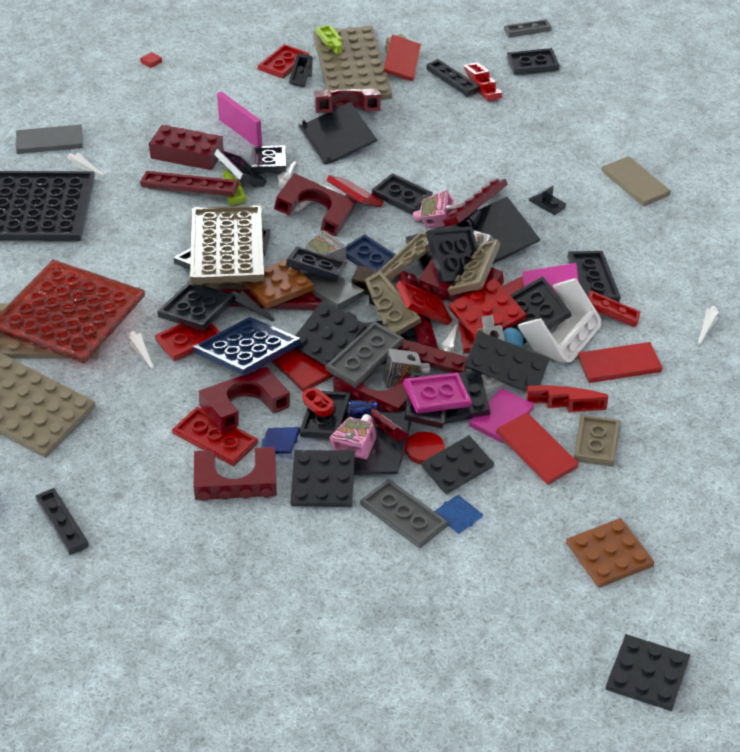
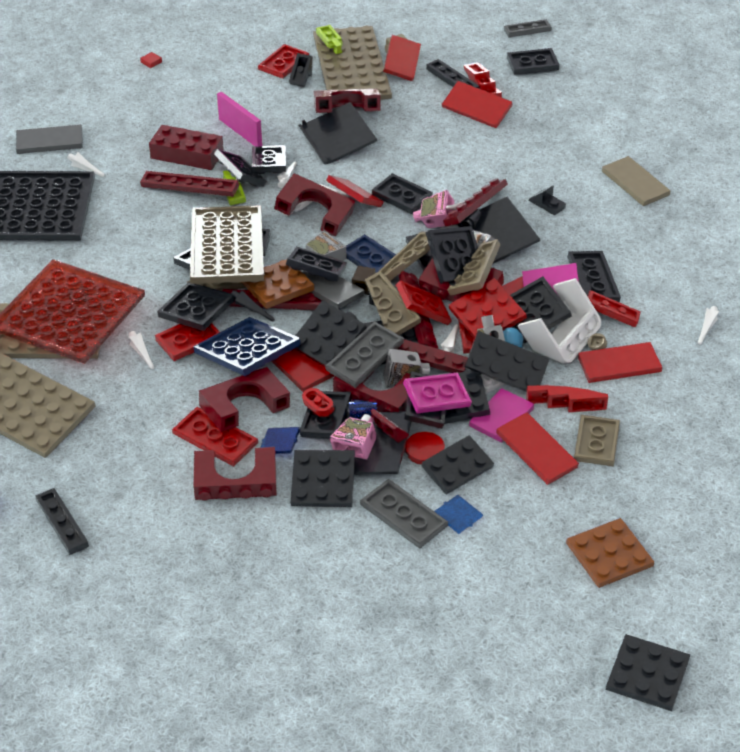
none -> red tile [442,81,513,128]
none -> dark tan tile [587,333,607,351]

